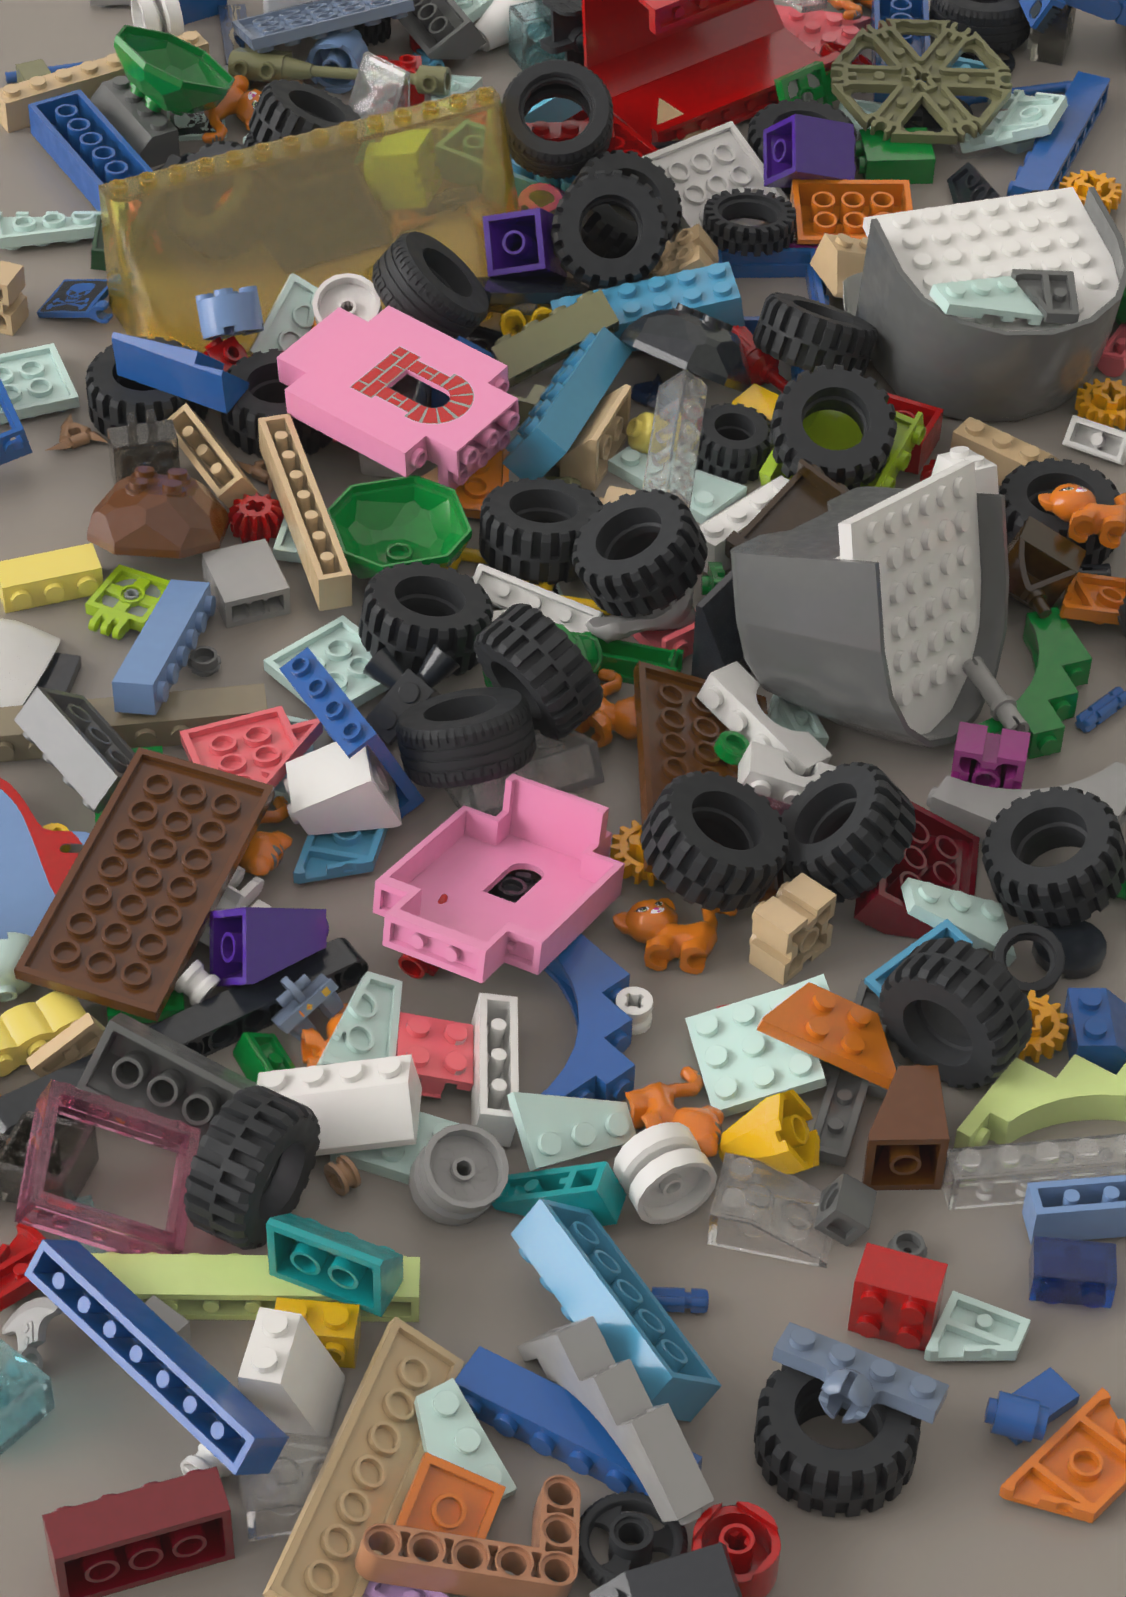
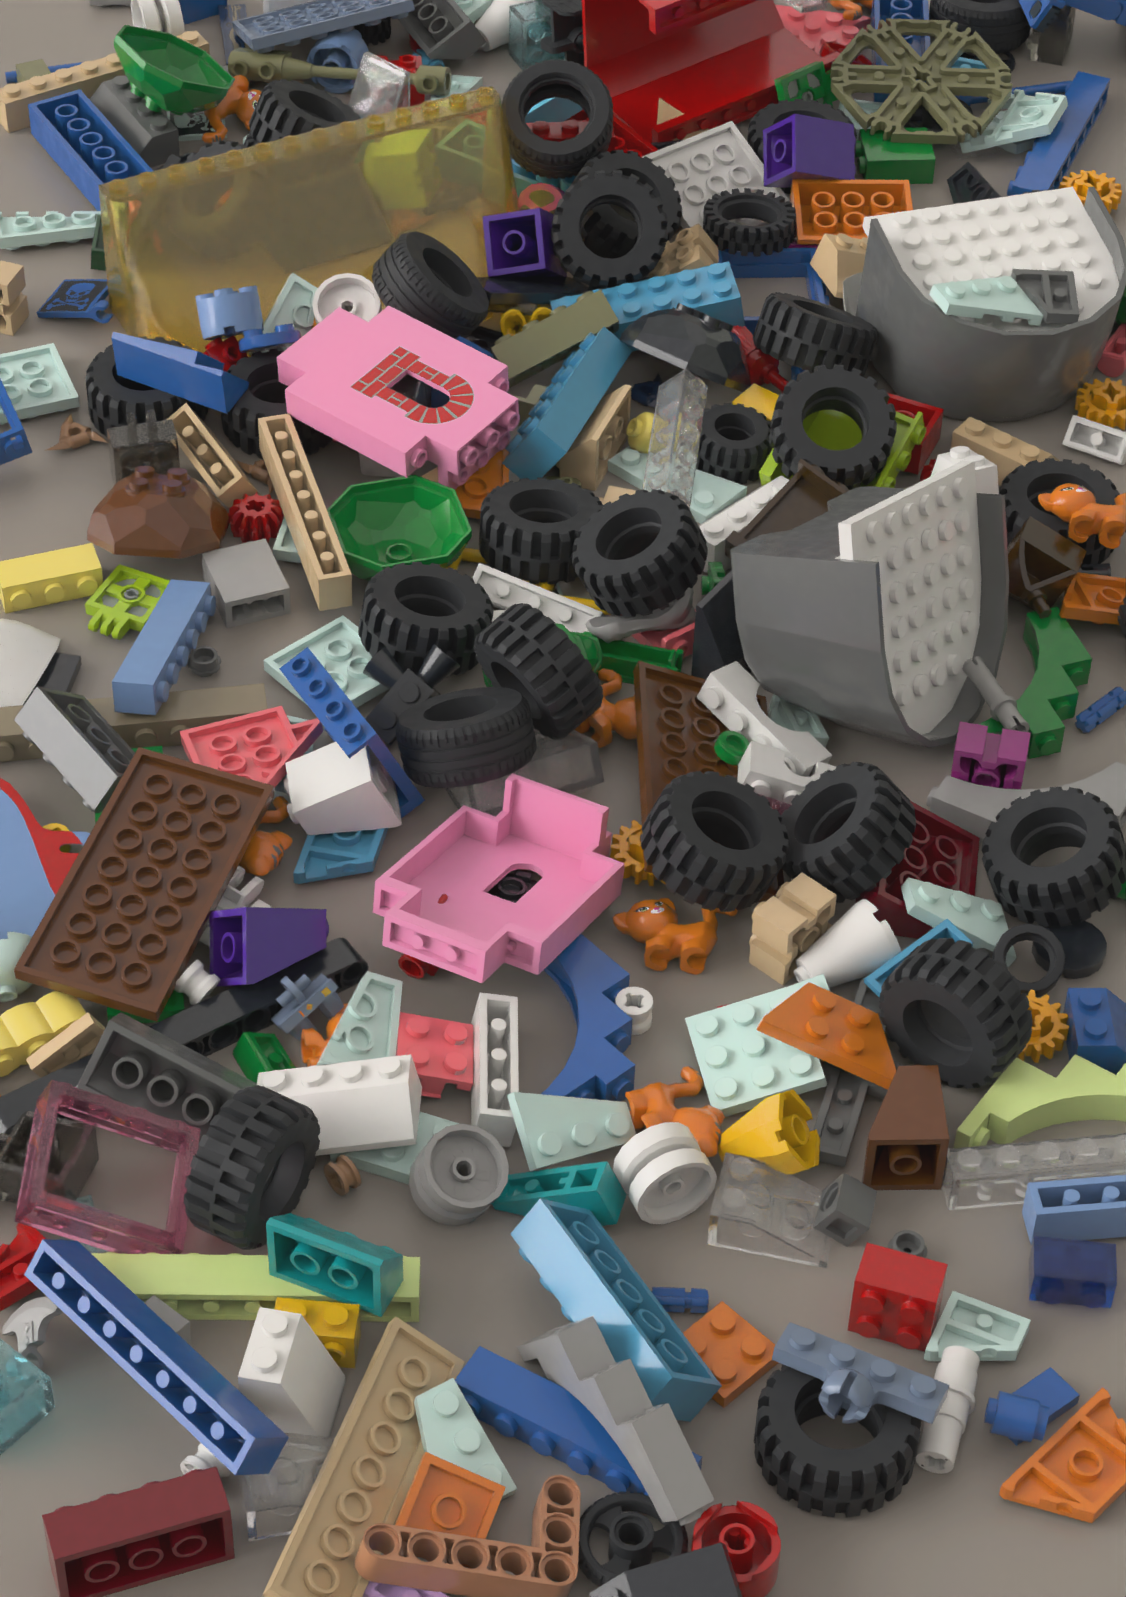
none -> blue tile [238,324,301,353]
none -> orange plate [683,1301,778,1408]
none -> white cone [794,899,901,988]
none -> white piece [916,1346,980,1474]

